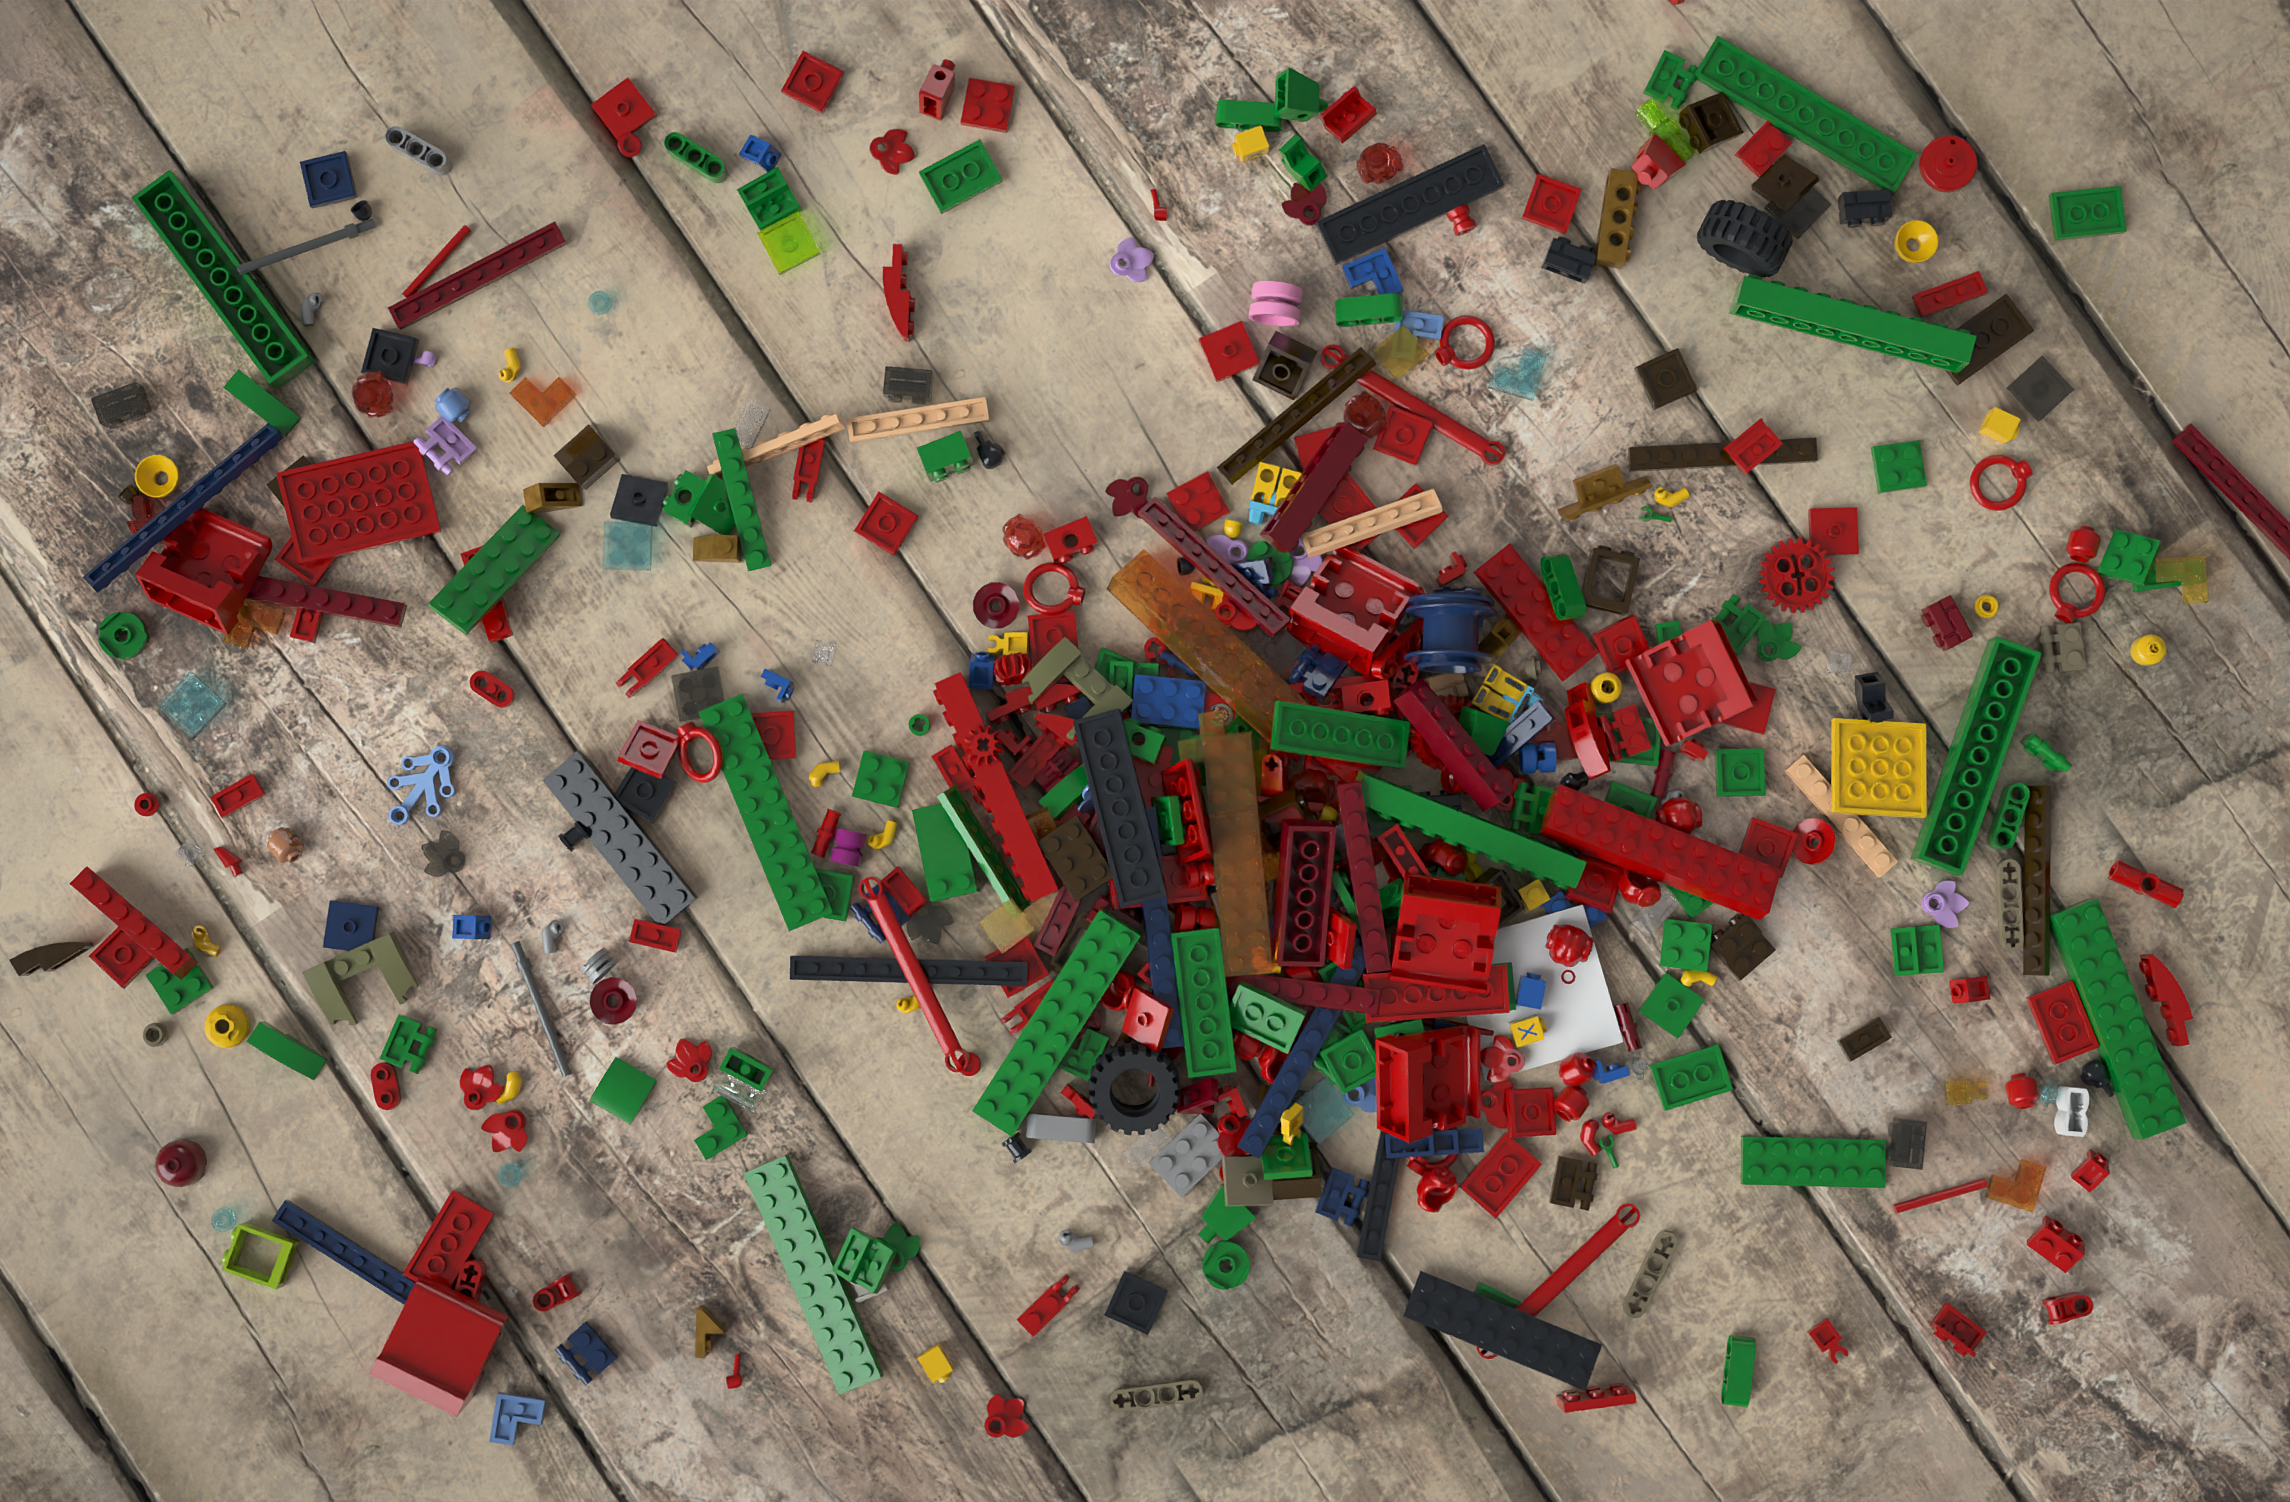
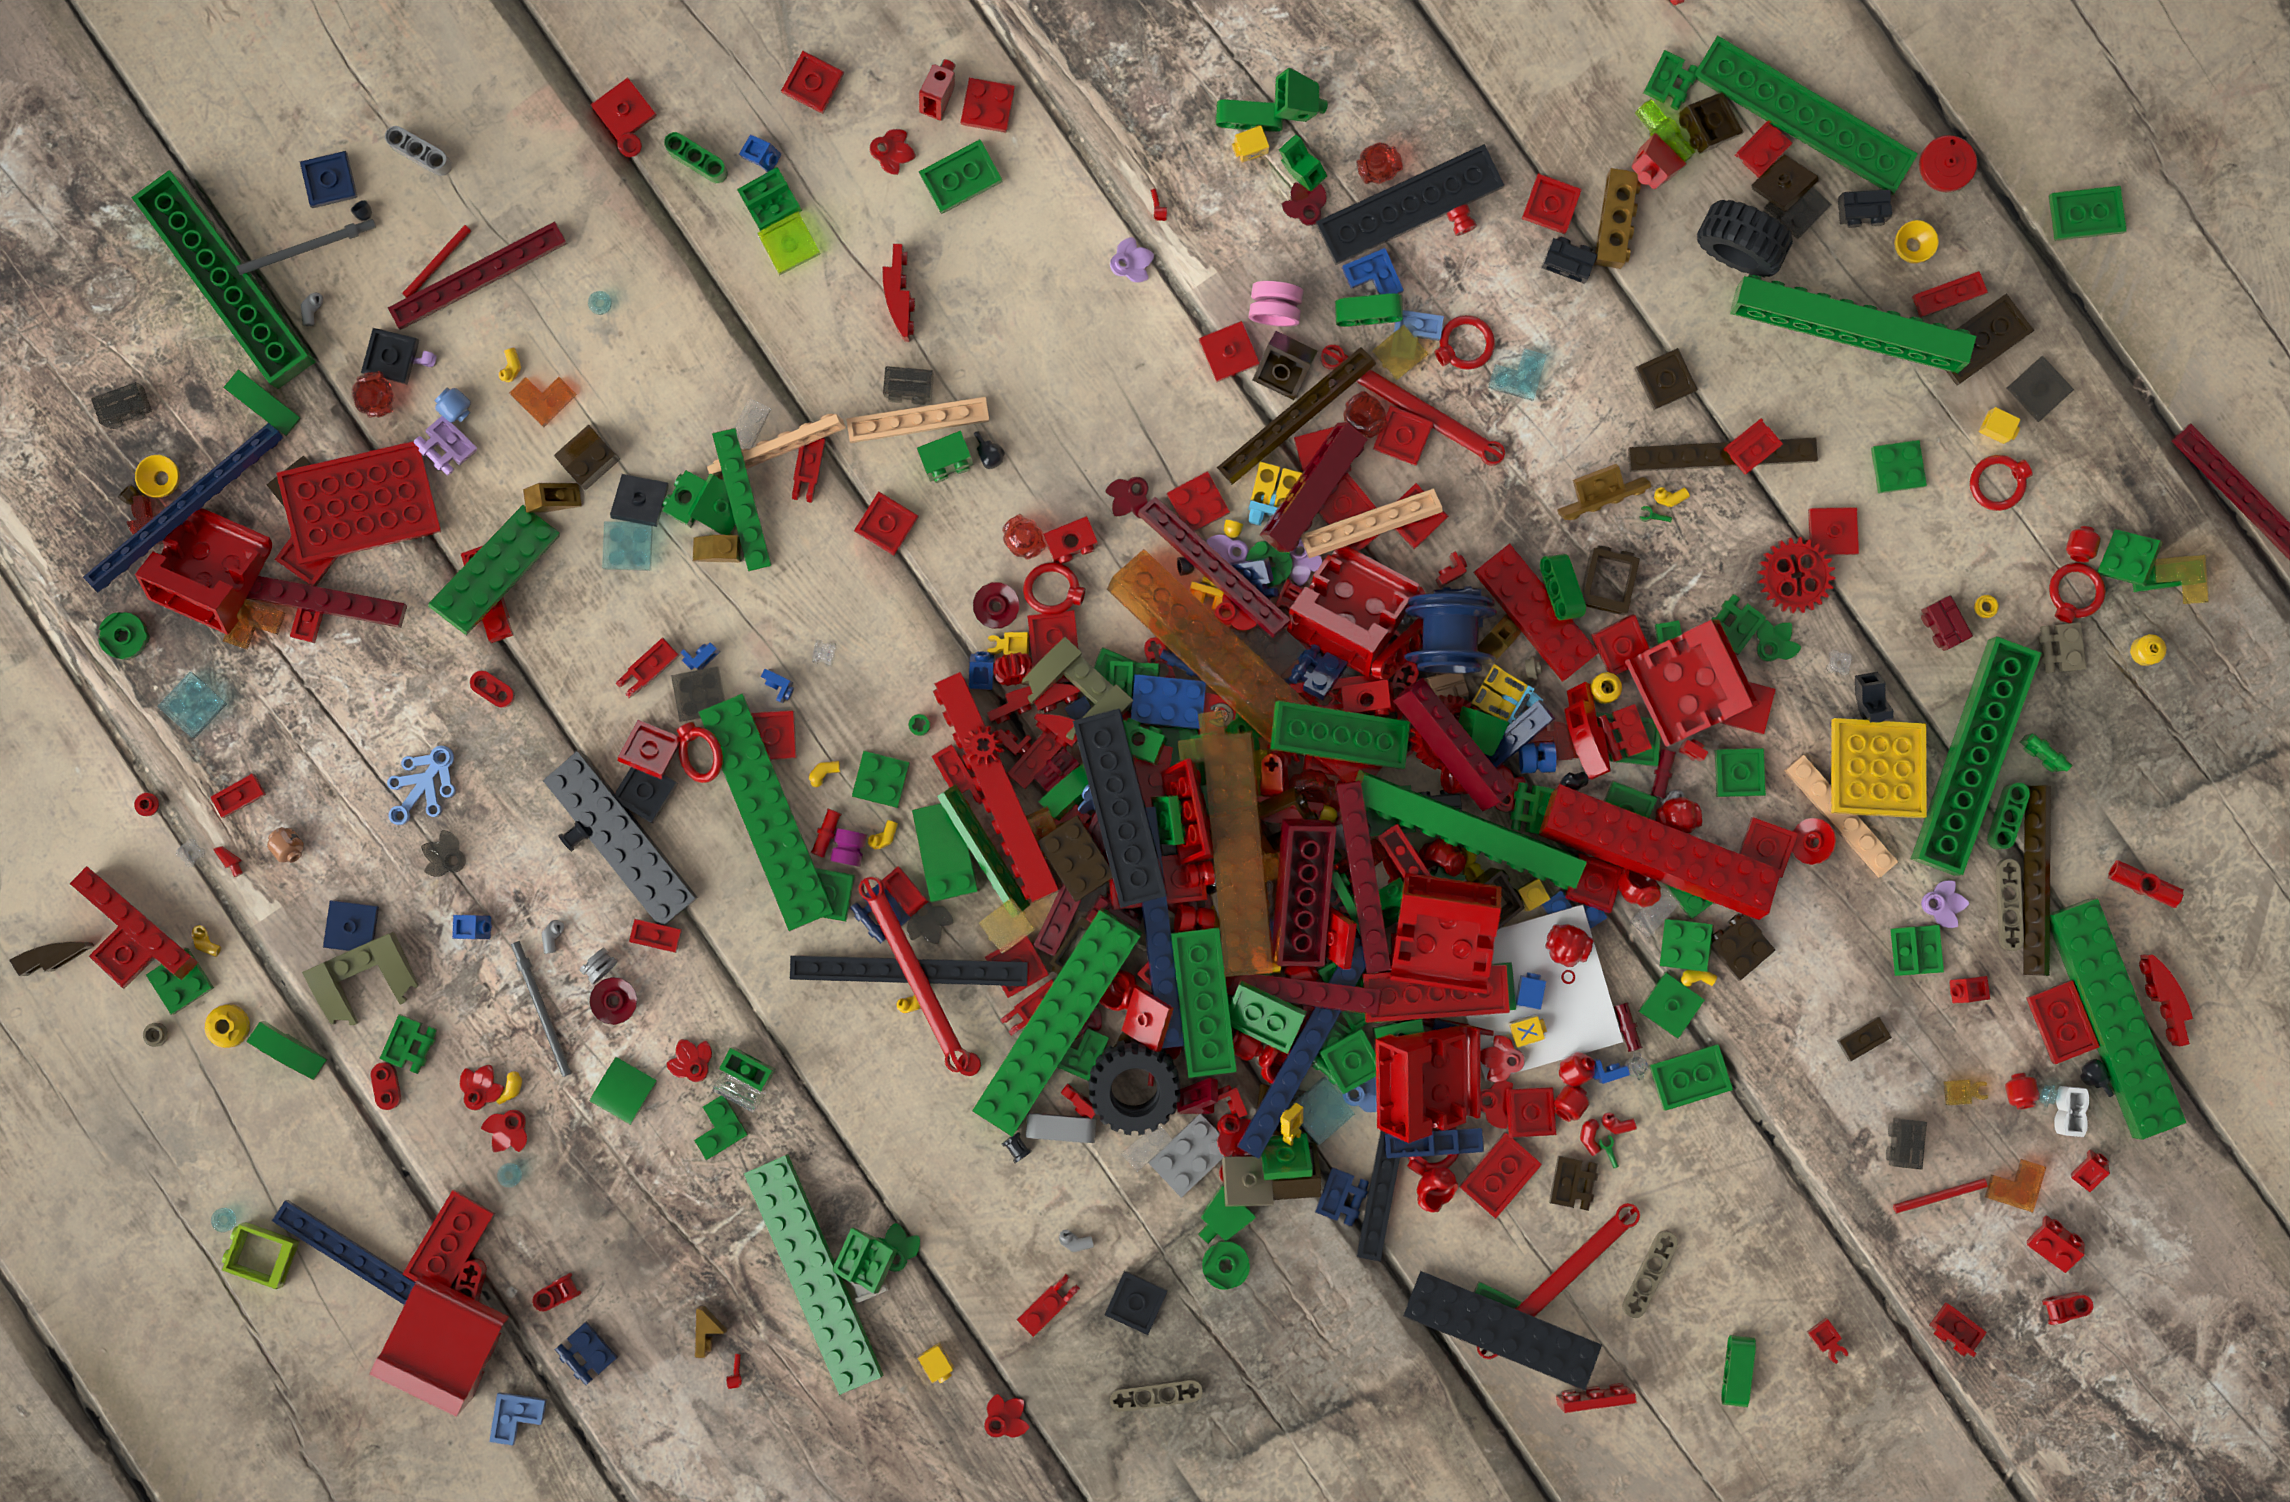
dark red cylinder [155,1139,207,1187] -> none
red bracket [1320,86,1377,144] -> none
green plate [1741,1136,1886,1188] -> none

